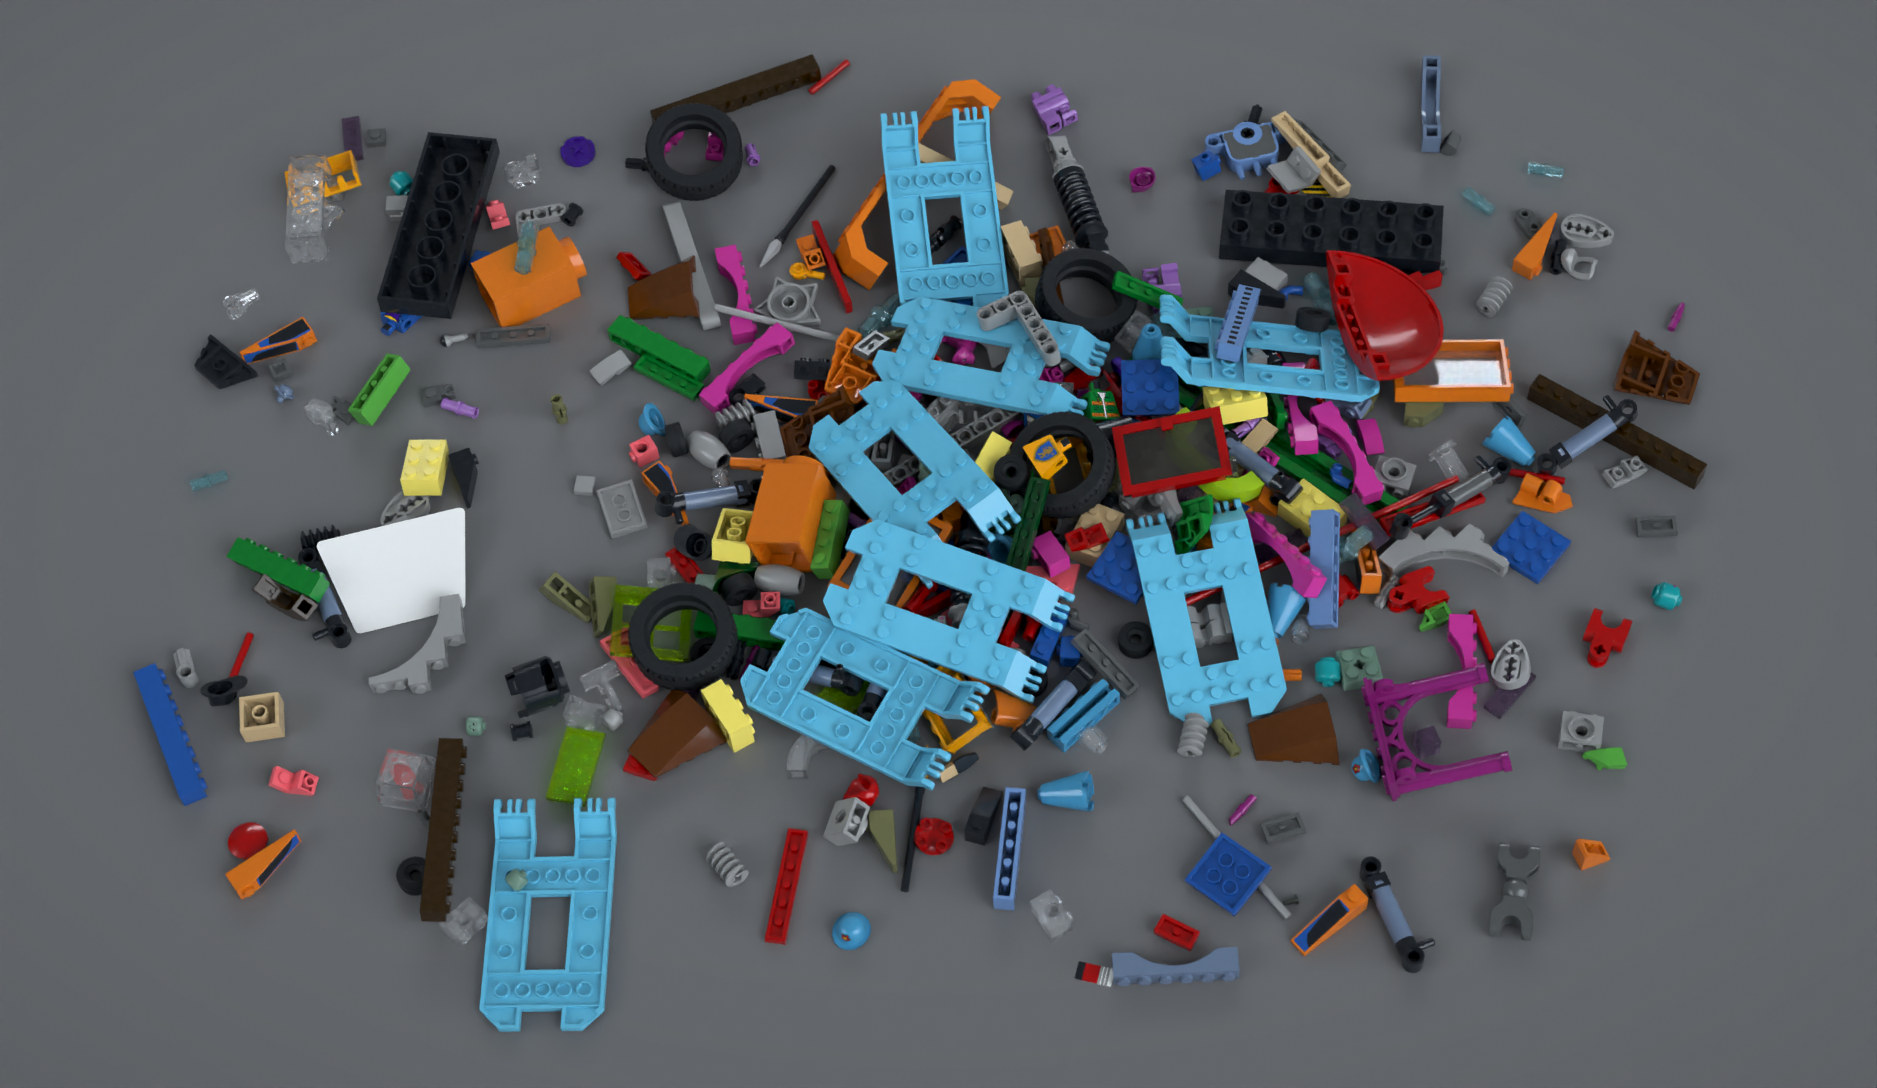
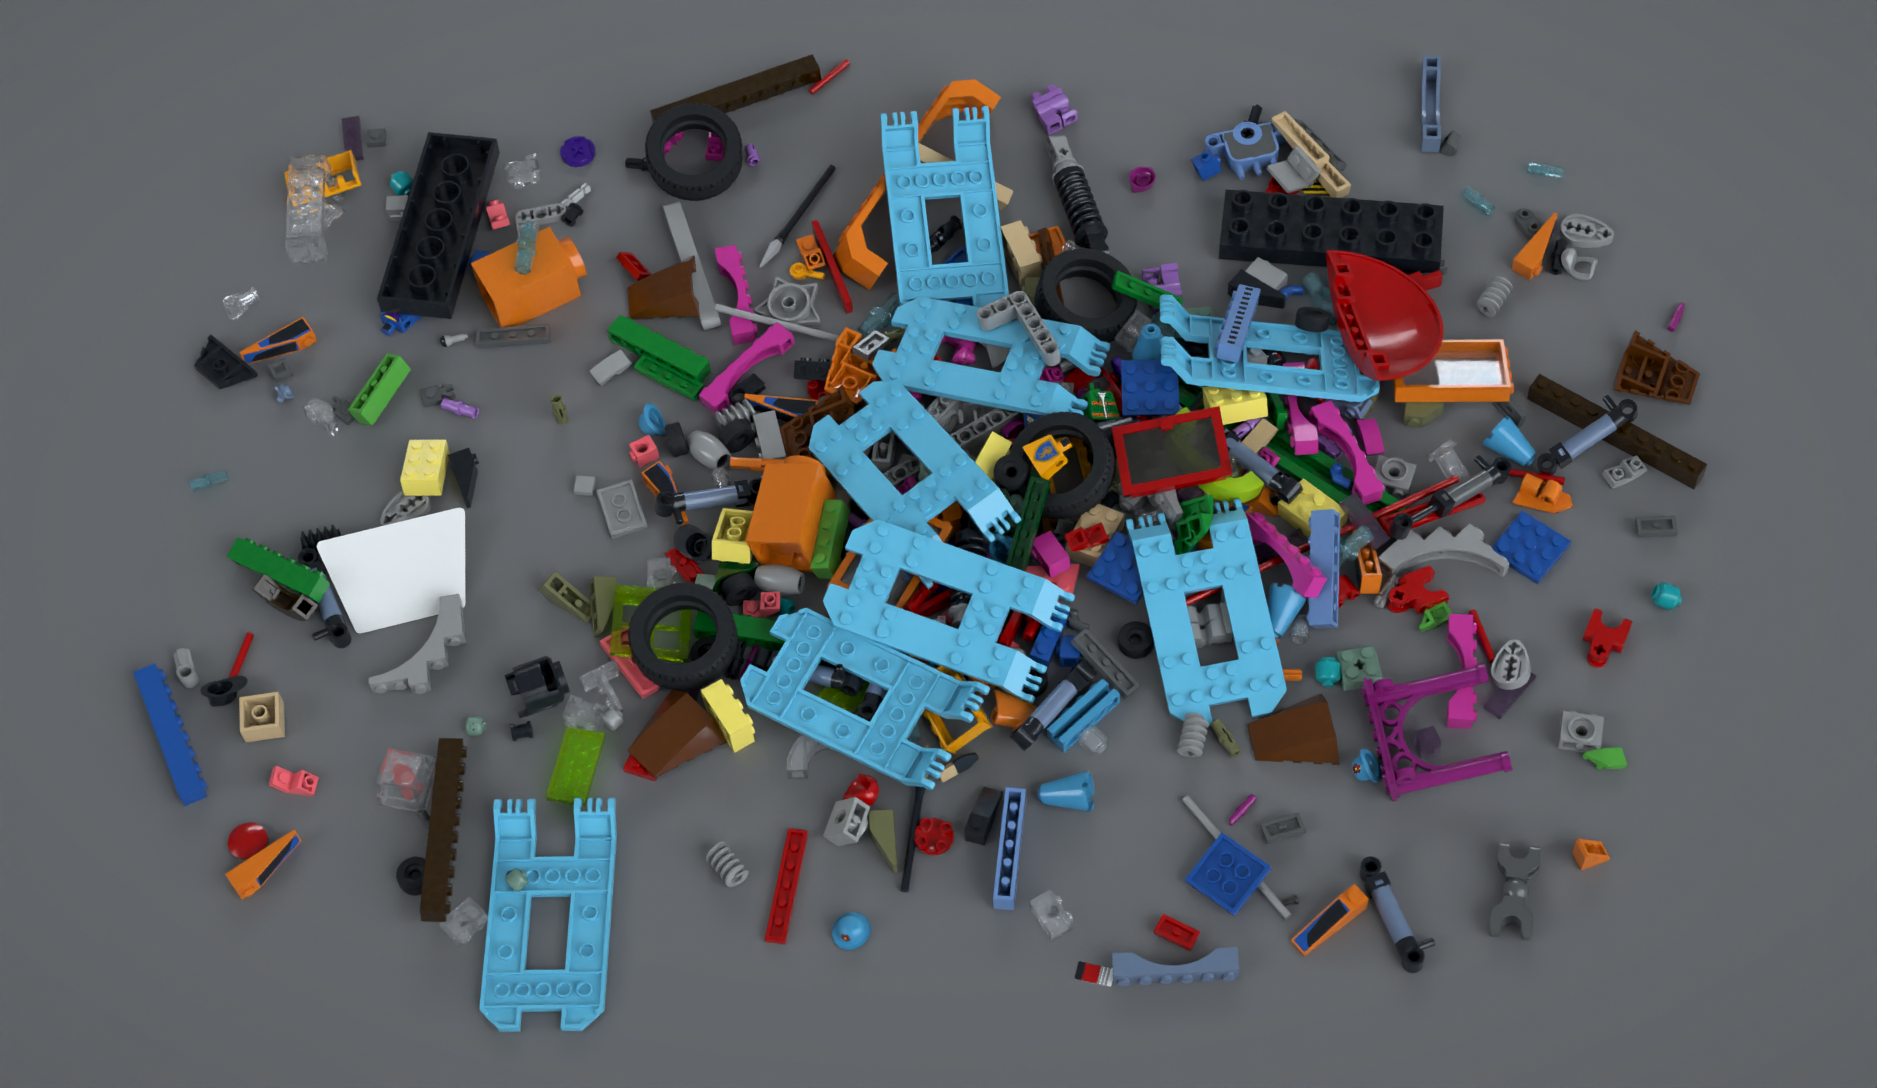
none -> light grey axle [560,183,591,210]

